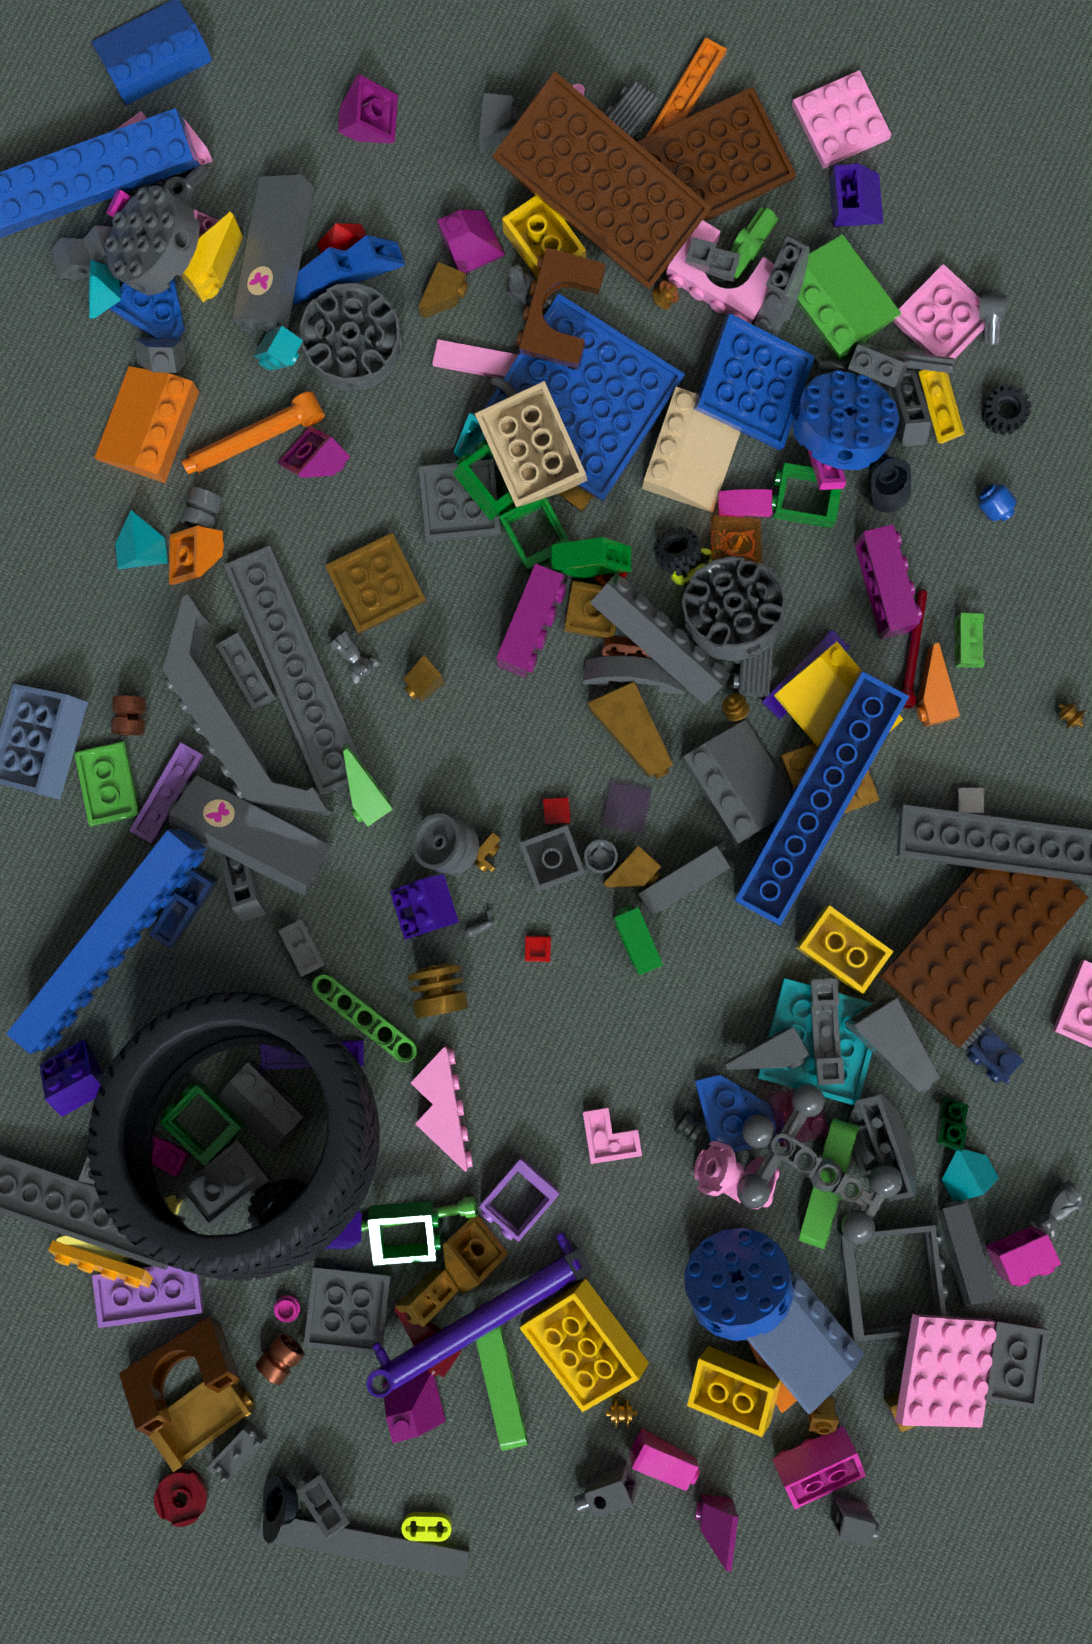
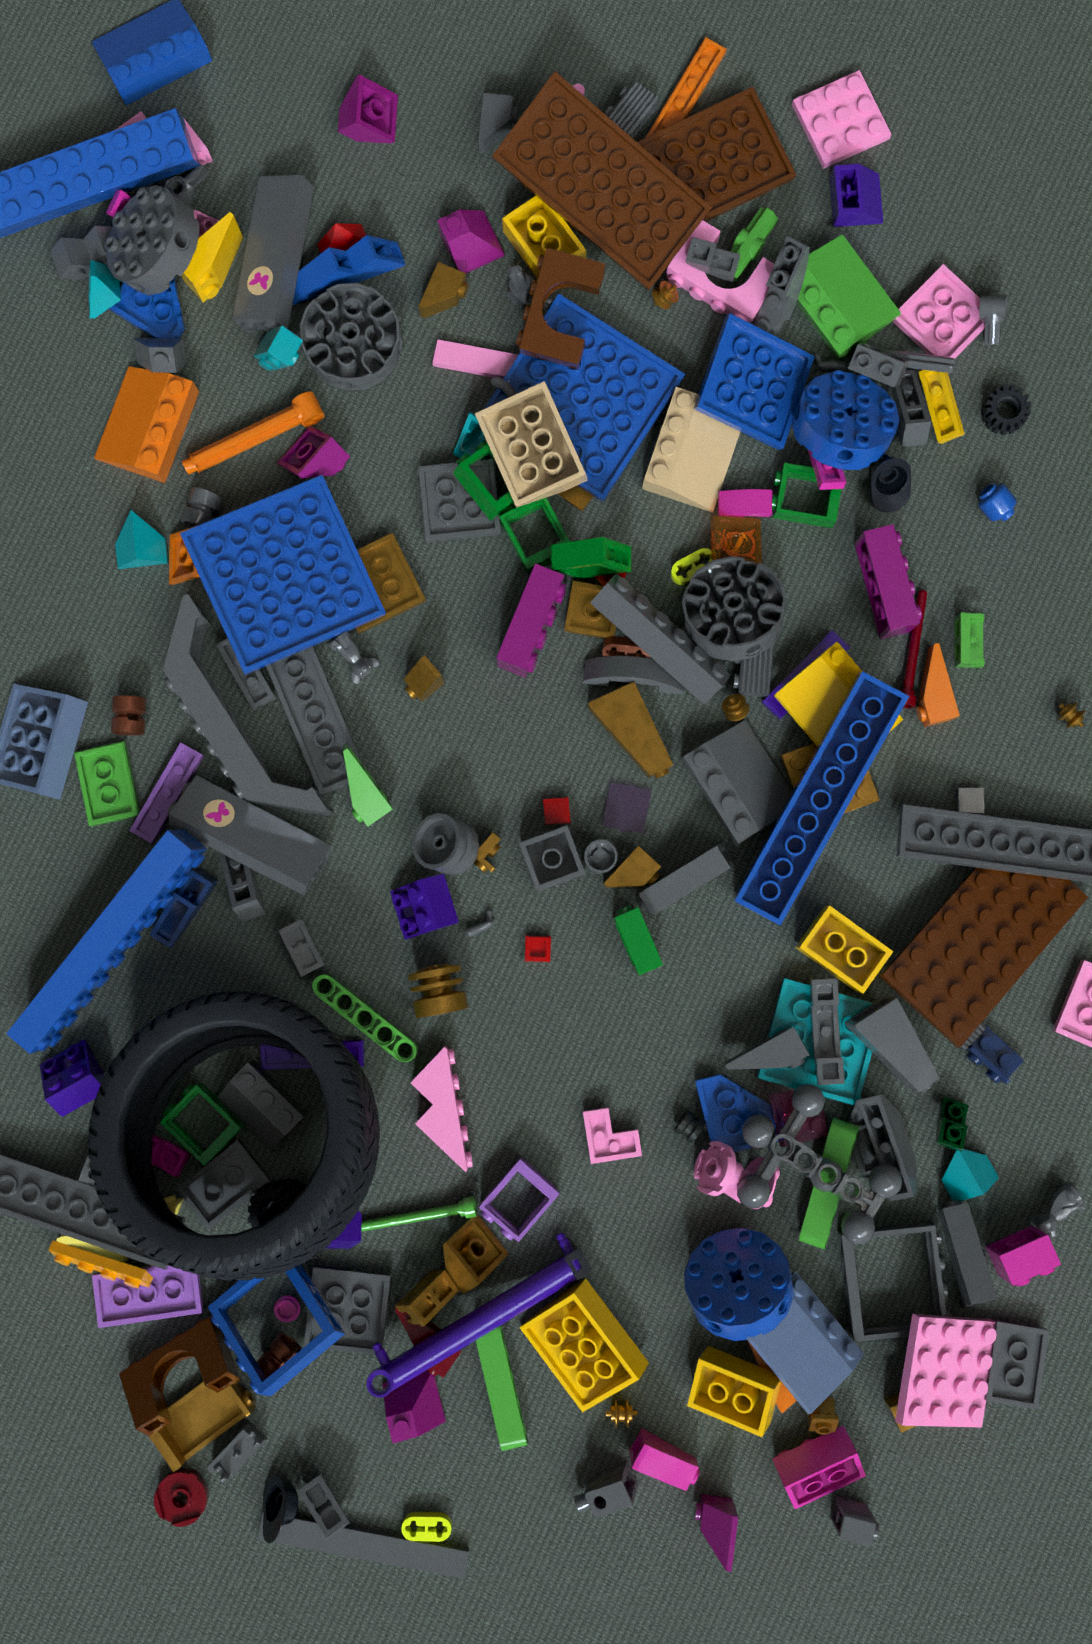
green window [368,1201,441,1265] -> none
black tyre [654,527,702,575] -> none
none -> blue plate [180,475,386,675]
none -> blue window [208,1265,345,1396]

